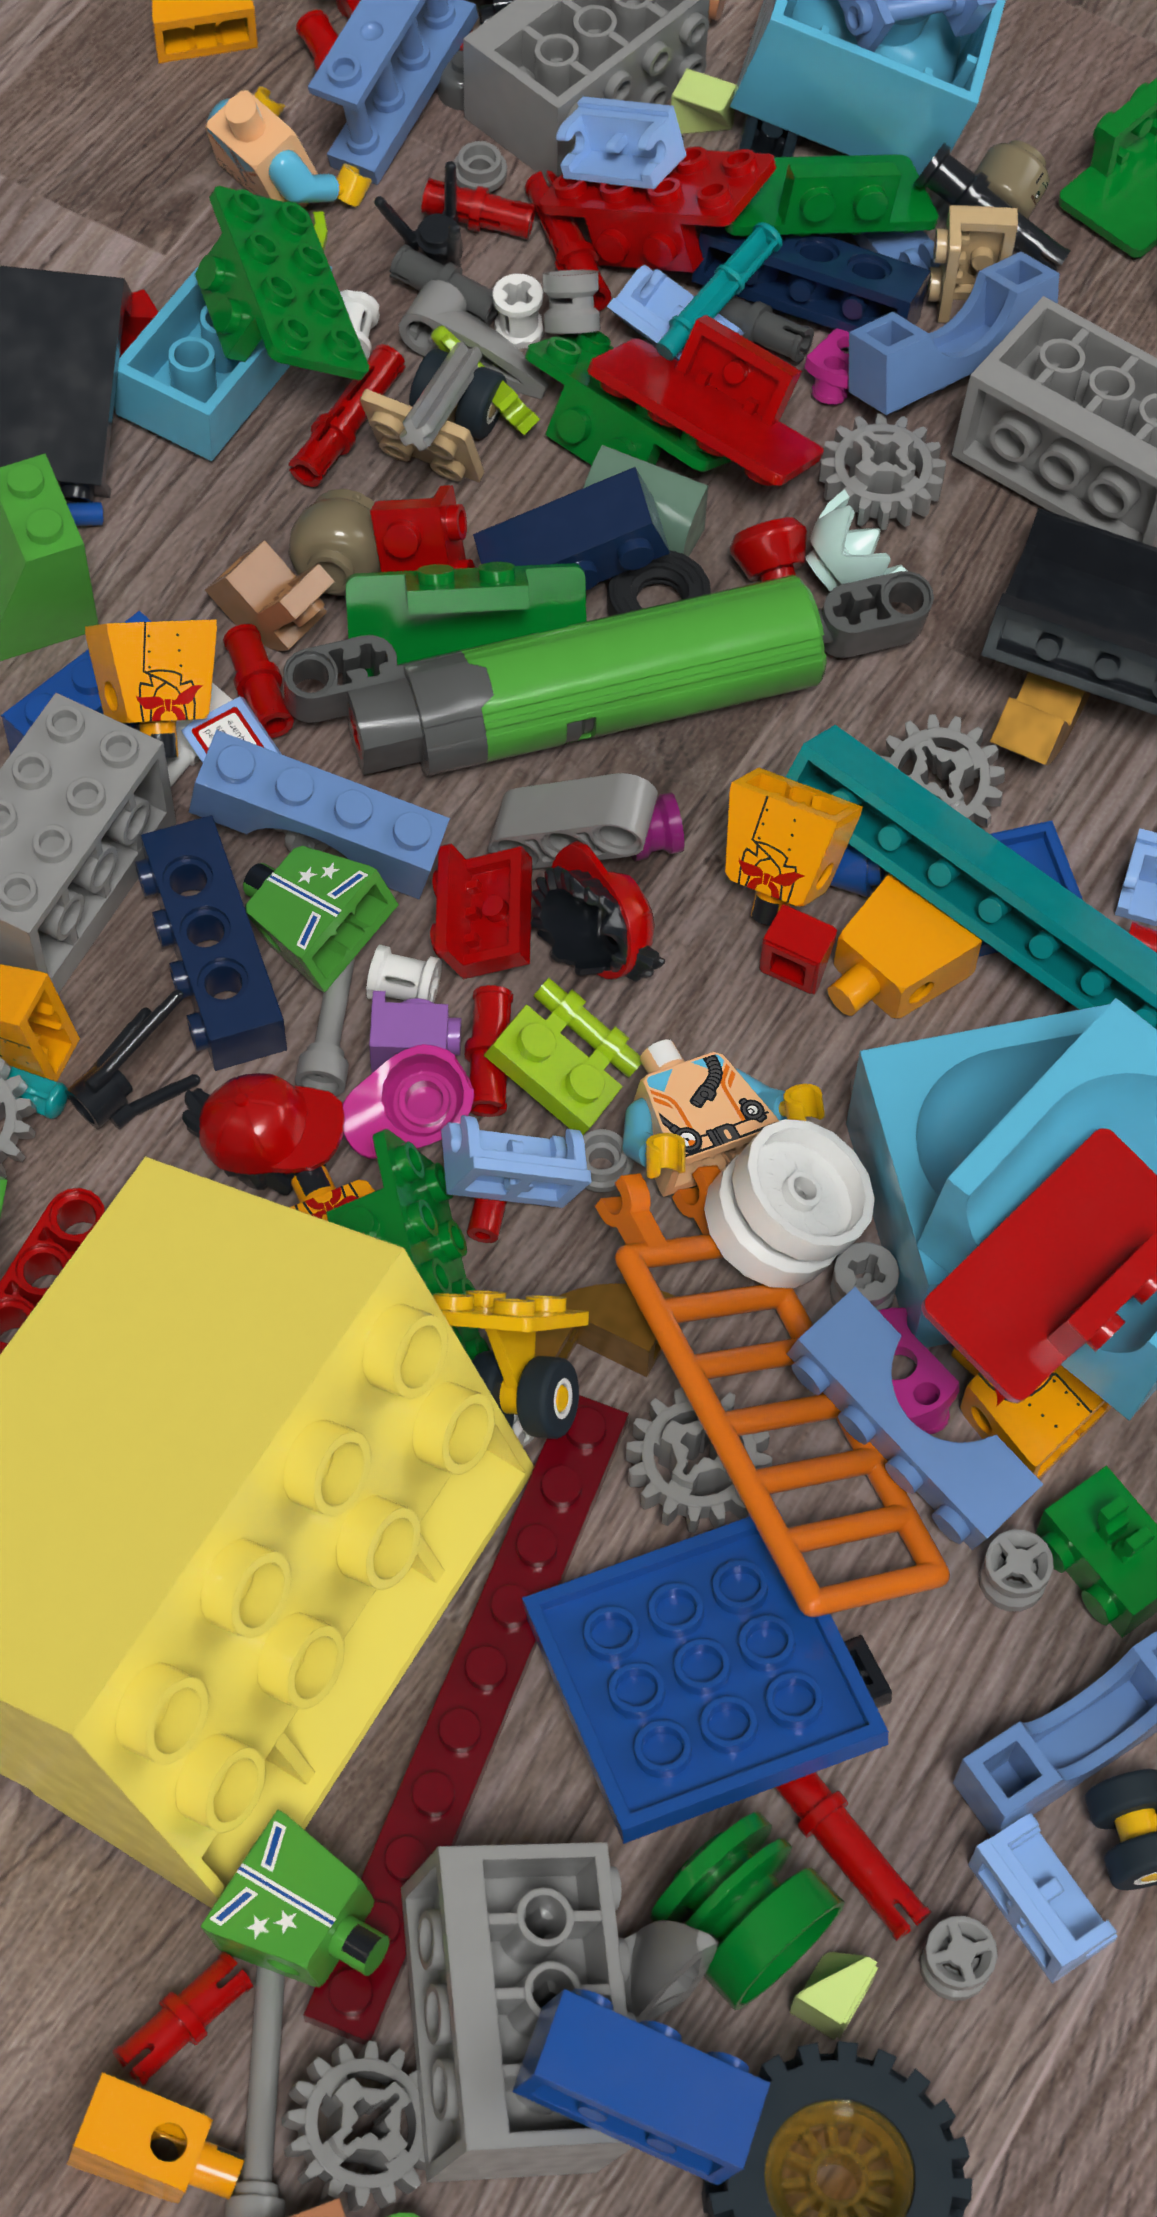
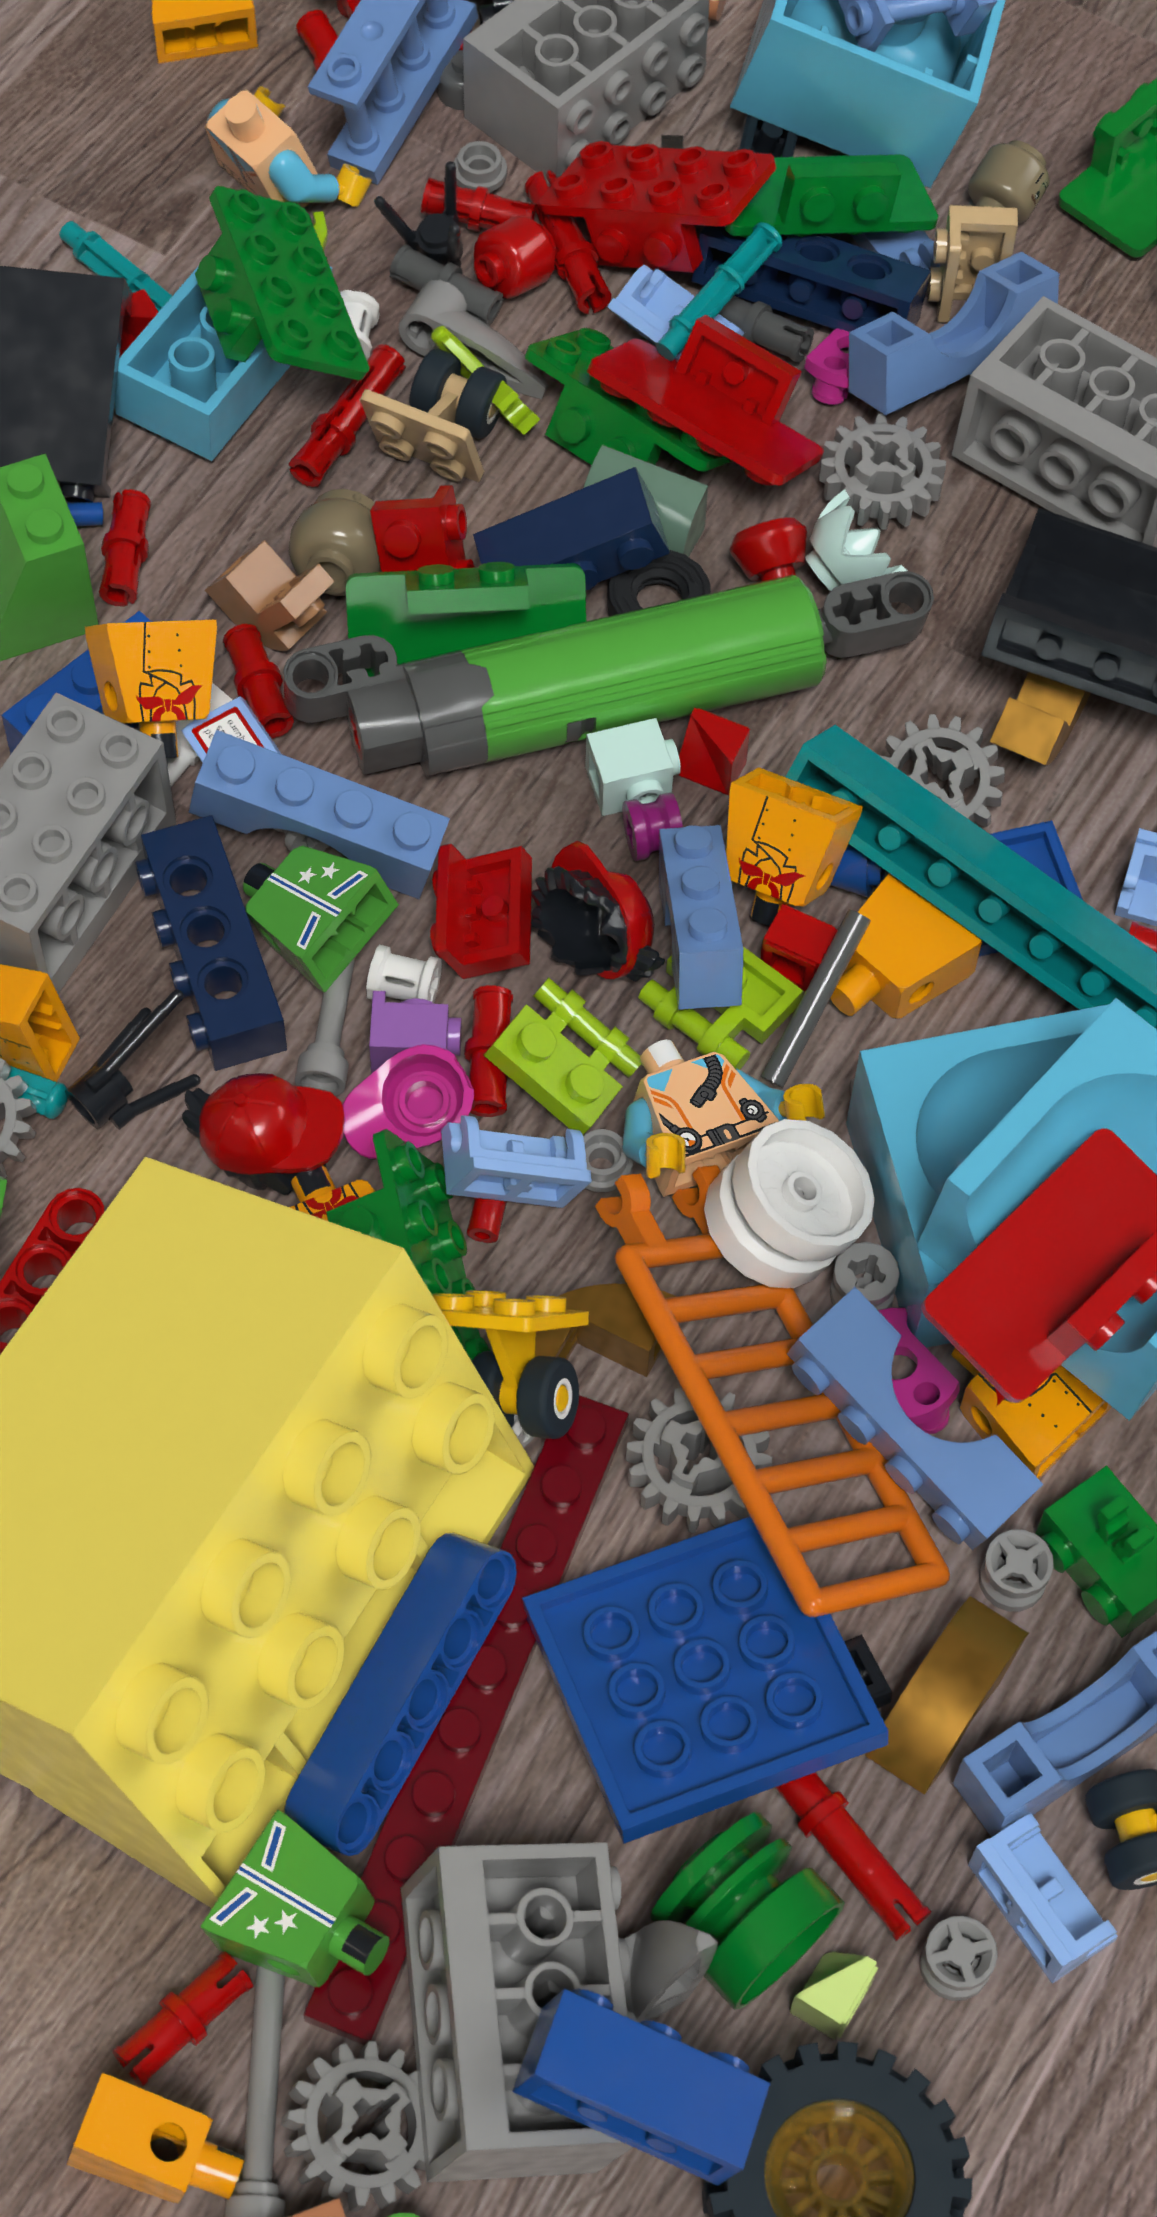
light grey axle [399,341,482,451] -> none
light grey beam [488,773,658,869] -> none
white bush [493,274,544,349] -> none
light grey wheel [542,270,600,334] -> none
light blue hinge [556,96,687,189] -> none
yellowish green slope [671,69,736,134] -> none
black pin [914,142,1071,271] -> none
none -> teal piece [59,221,172,311]
none -> red pin [99,489,151,606]
none -> blue beam [284,1533,517,1856]
none -> red head [473,216,556,299]
none -> light aqua brick [585,718,681,816]
none -> lime plate [638,946,803,1070]
none -> medium blue arch [659,825,743,1010]
none -> red slope [678,708,750,796]
none -> dark grey bar [761,909,871,1088]
none -> pearl gold brick [865,1596,1029,1795]

